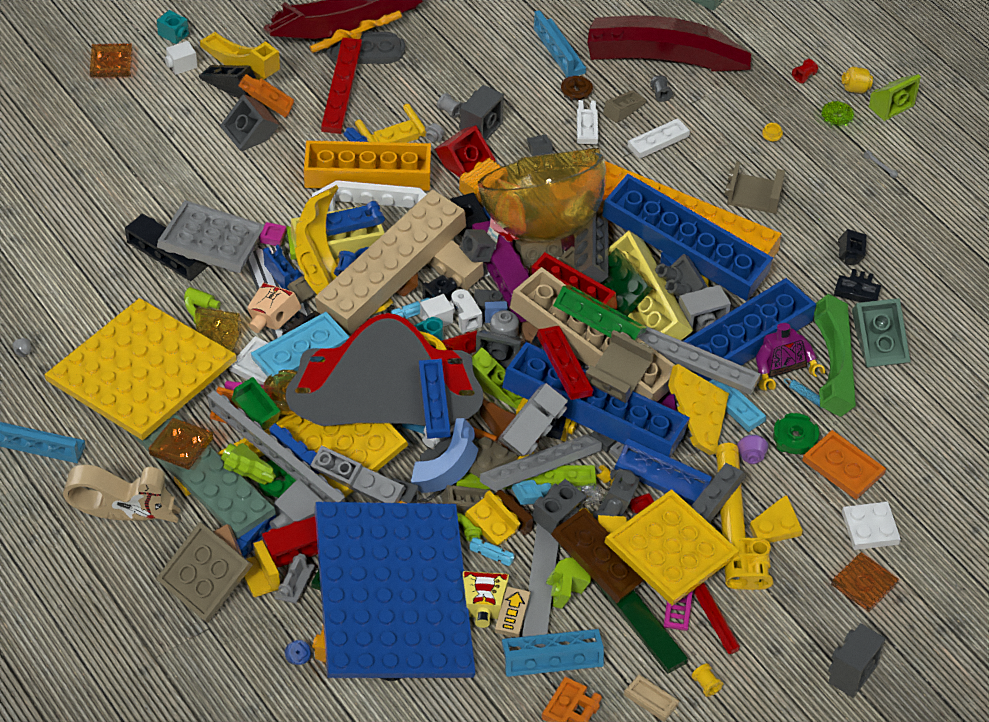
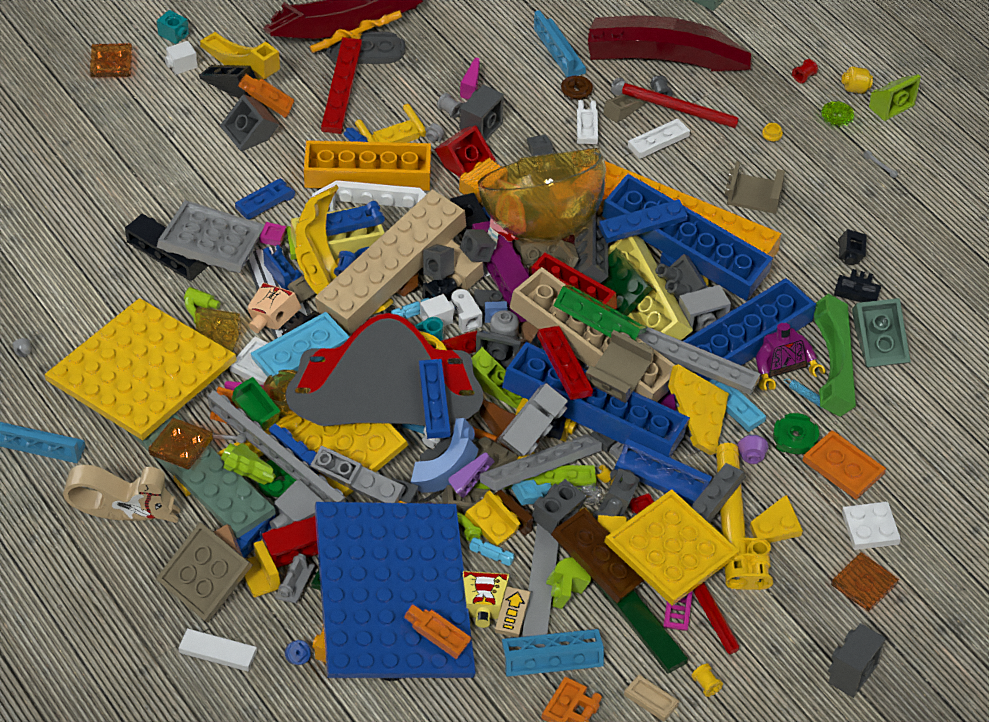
none -> white tile [178,629,257,672]
none -> light grey hinge [206,432,247,443]
none -> blue plate [235,178,295,220]
none -> orange hinge [404,604,472,659]
none -> dark grey brick [423,244,454,280]
none -> medium lavender slope [448,453,495,498]
none -> dark pink slope [460,57,480,100]
none -> dark tan slope [552,240,579,268]
none -> blue plate [599,199,688,243]
none -> light grey hinge [611,78,626,95]
none -> red axle [622,83,739,128]

